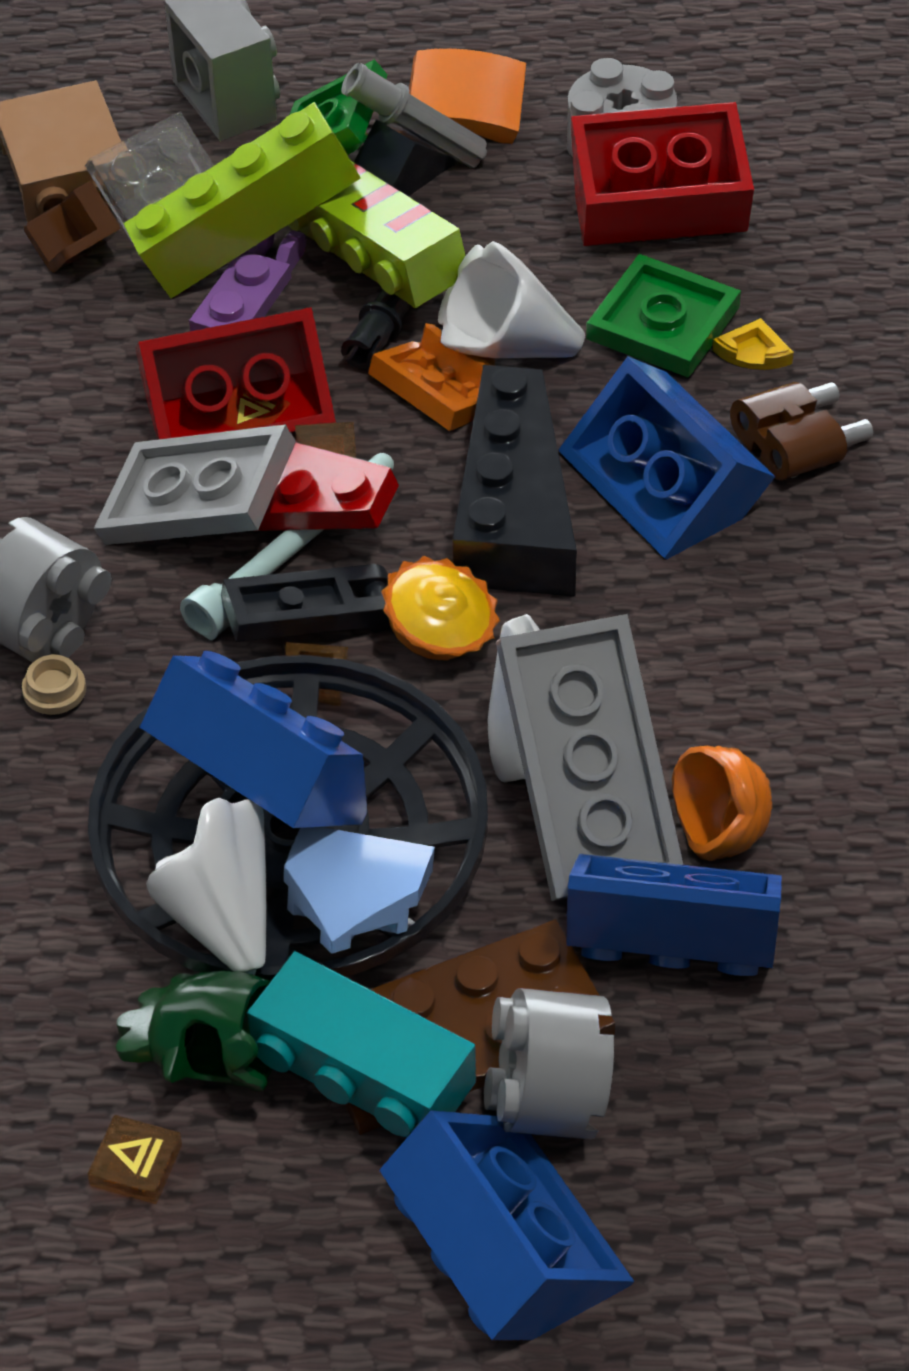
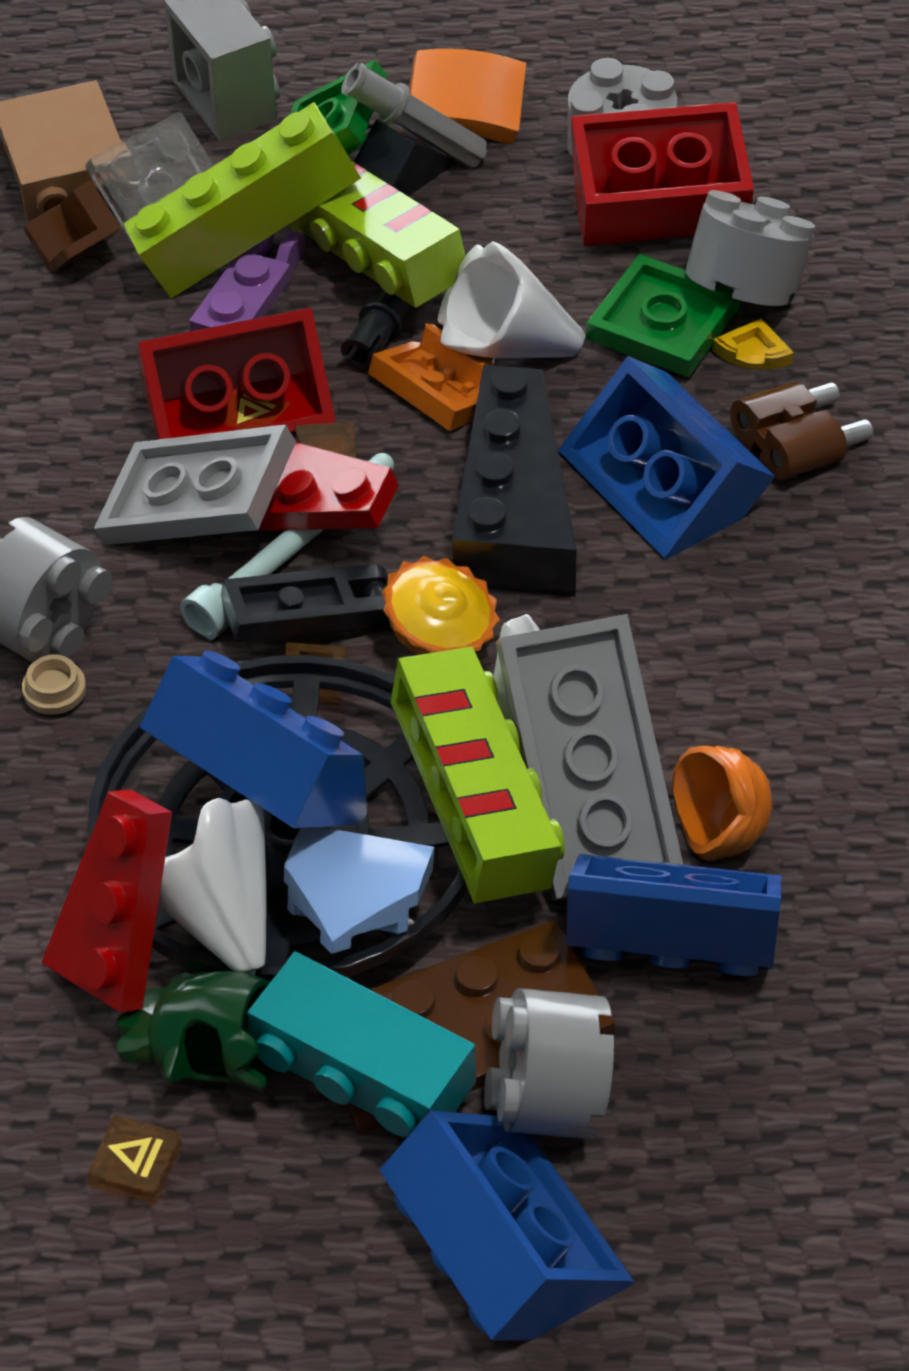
none -> red wing [41,789,172,1013]
none -> lime brick [391,646,565,903]
none -> light grey brick [685,190,815,306]

